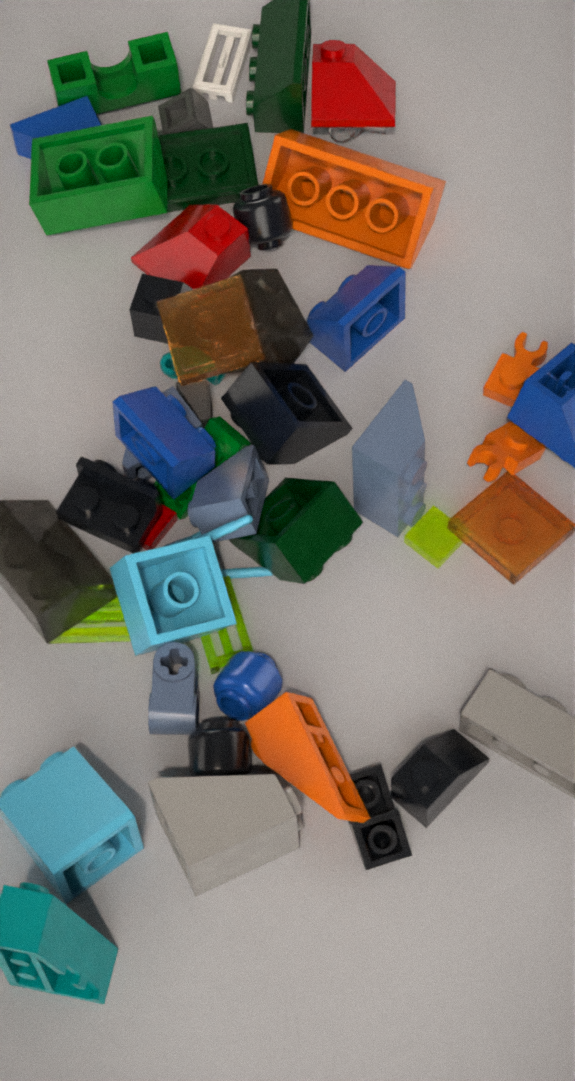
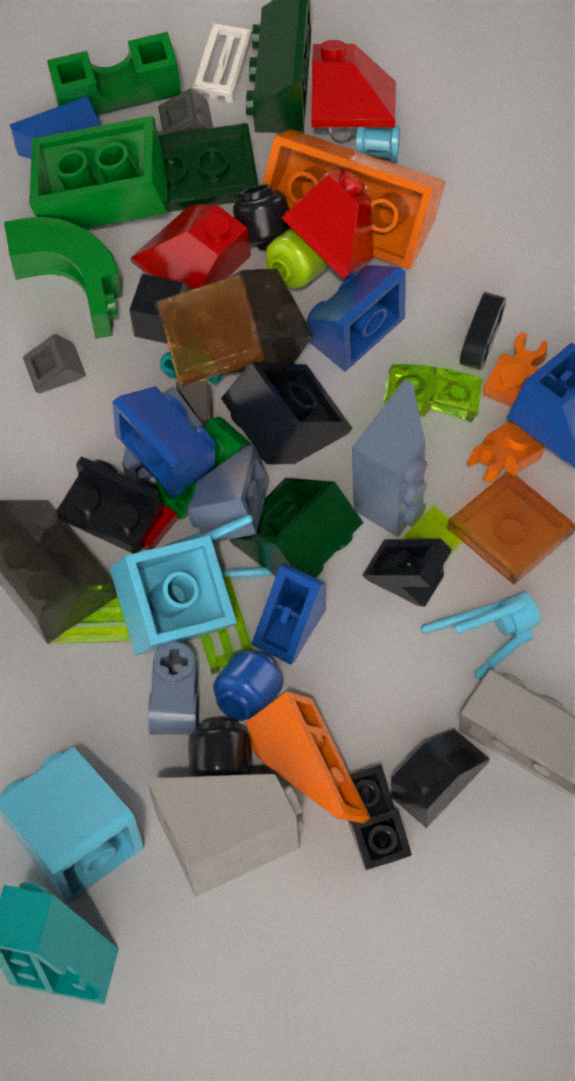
none -> green arch [4,217,122,339]
none -> dark grey slope [23,334,86,394]
none -> blue slope [251,563,326,665]
none -> lime head [265,228,328,289]
none -> red slope [282,168,374,279]
none -> medium azure bush [355,126,400,163]
none -> black slope [362,539,452,607]
none -> clear neon green slope [384,364,483,422]
none -> medium azure plant [420,591,541,679]
none -> black beam [460,292,506,370]

